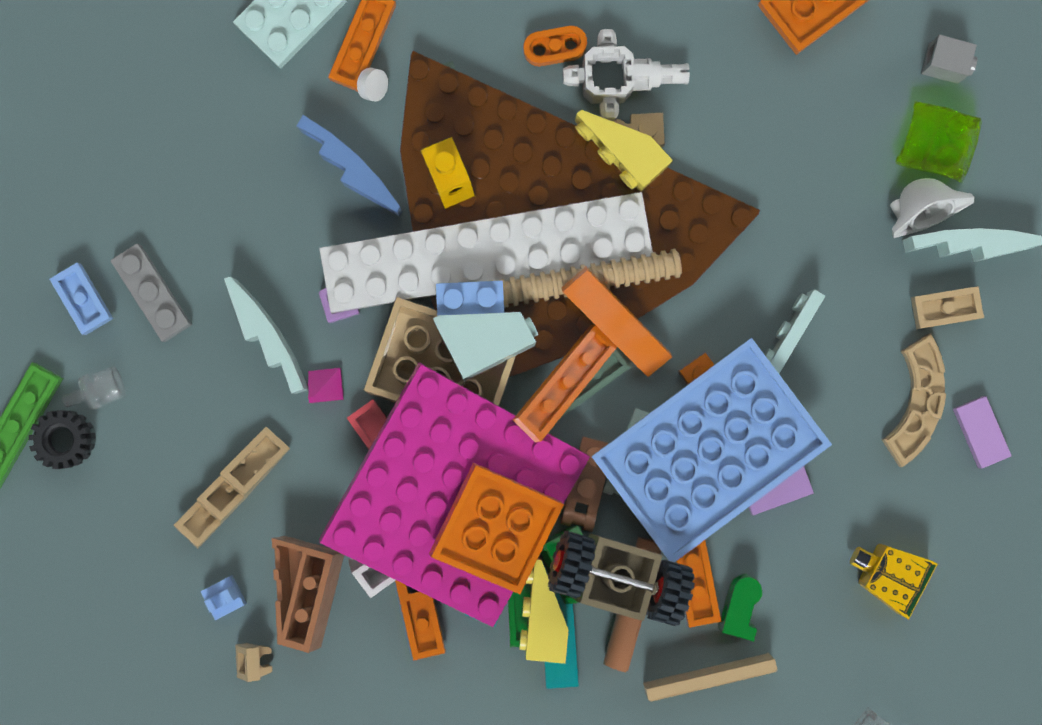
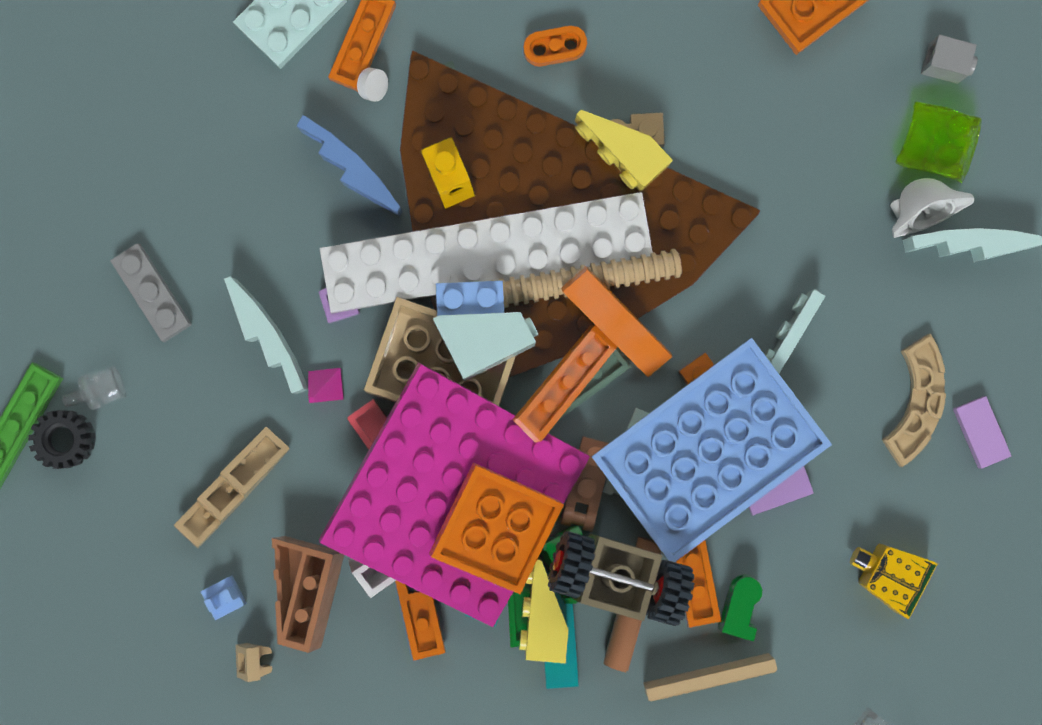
light blue plate [49,263,114,335] -> none
white piece [563,29,690,121] -> none
tan plate [911,286,984,329] -> none

